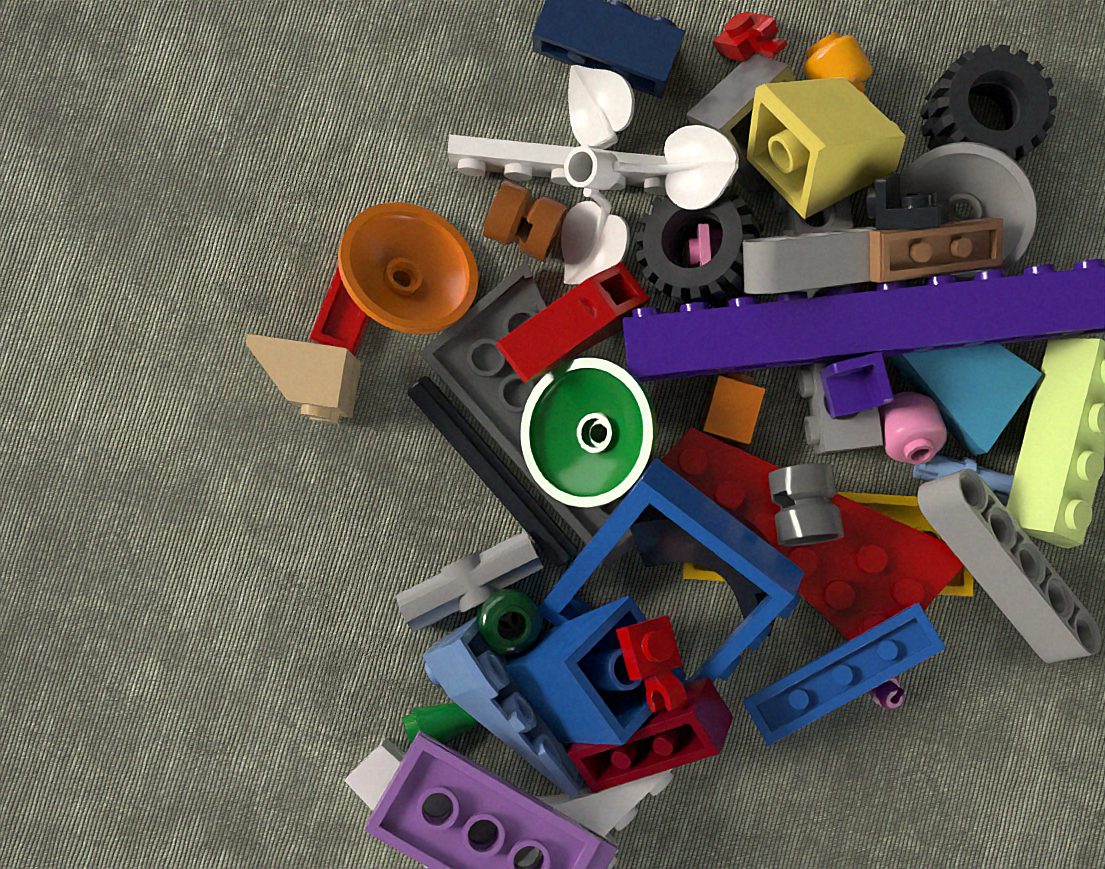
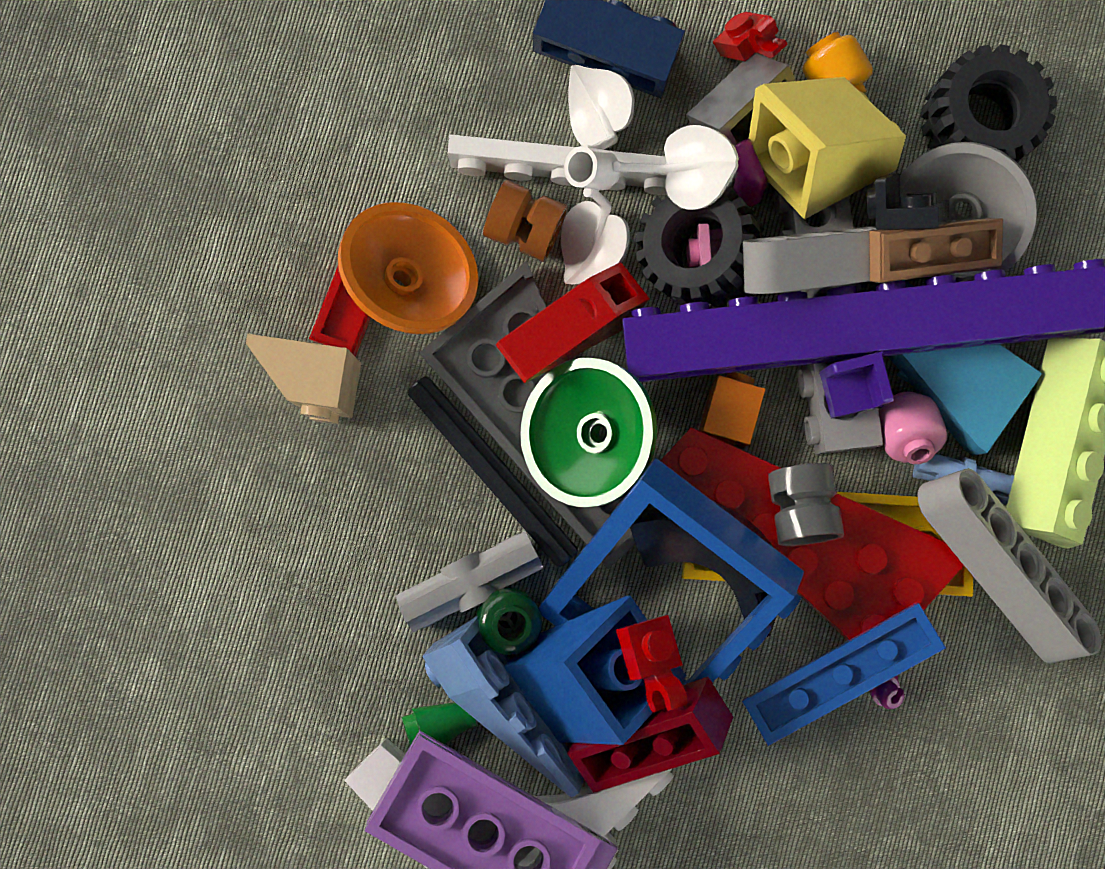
none -> magenta arm [733,139,768,207]

